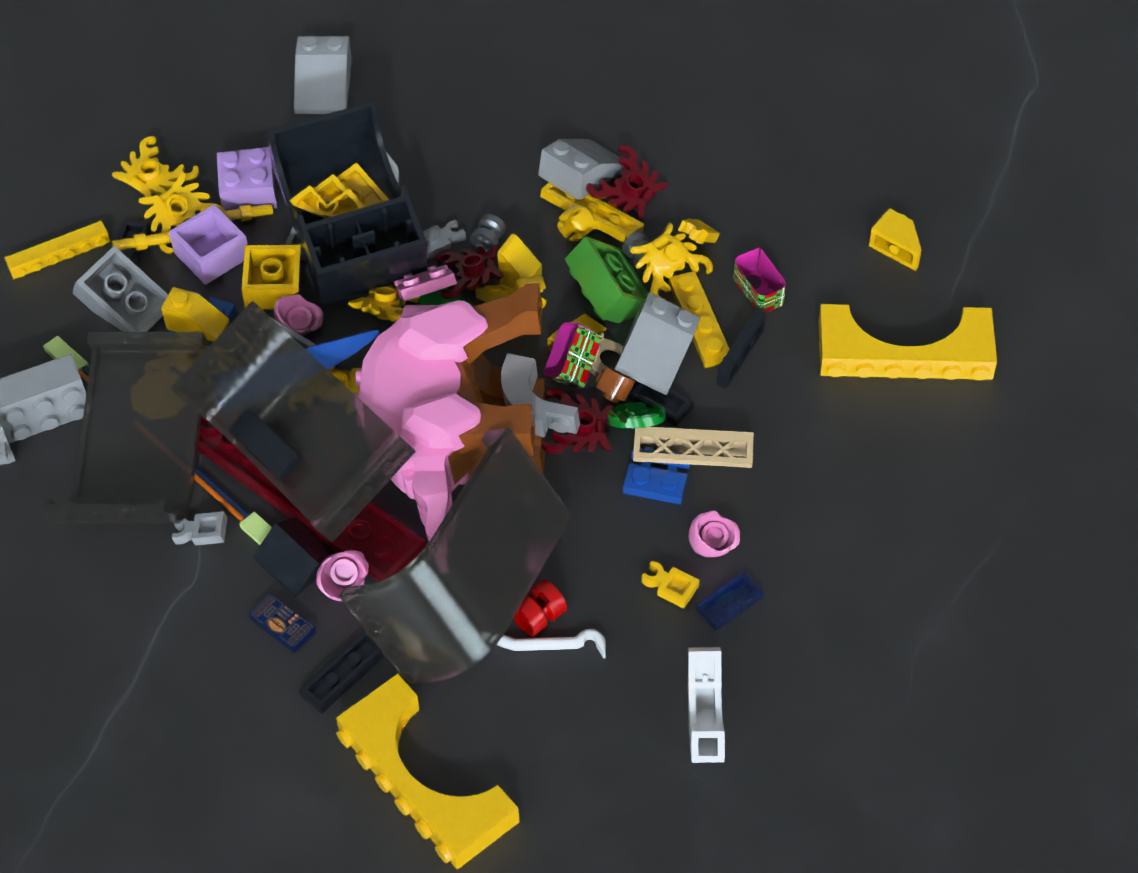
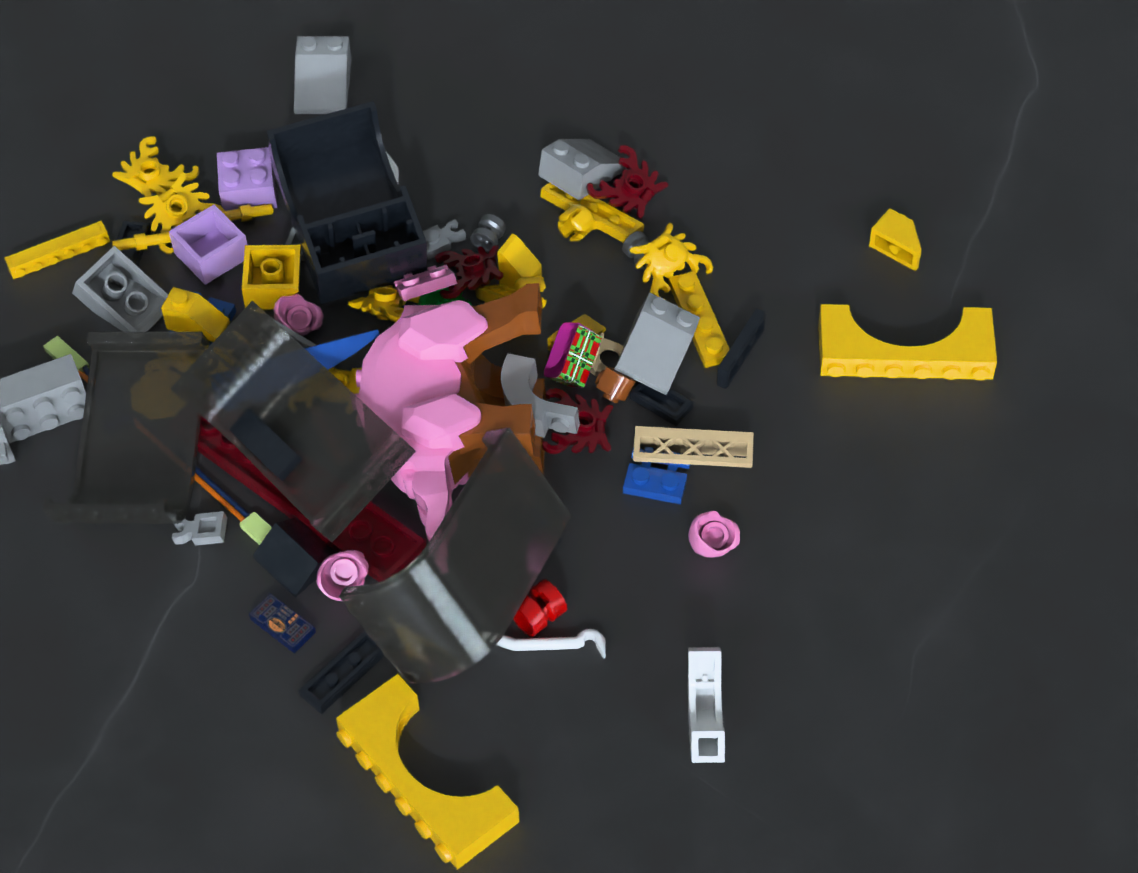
yellow slope [290,163,389,219] -> none
bright green slope [565,236,649,323] -> none
green tile [607,402,666,428] -> none
yellow plate [641,561,700,609] -> none
yellow plate [678,219,720,244] -> none
clear blue tile [696,571,764,631] -> none
piece [733,247,786,313] -> none

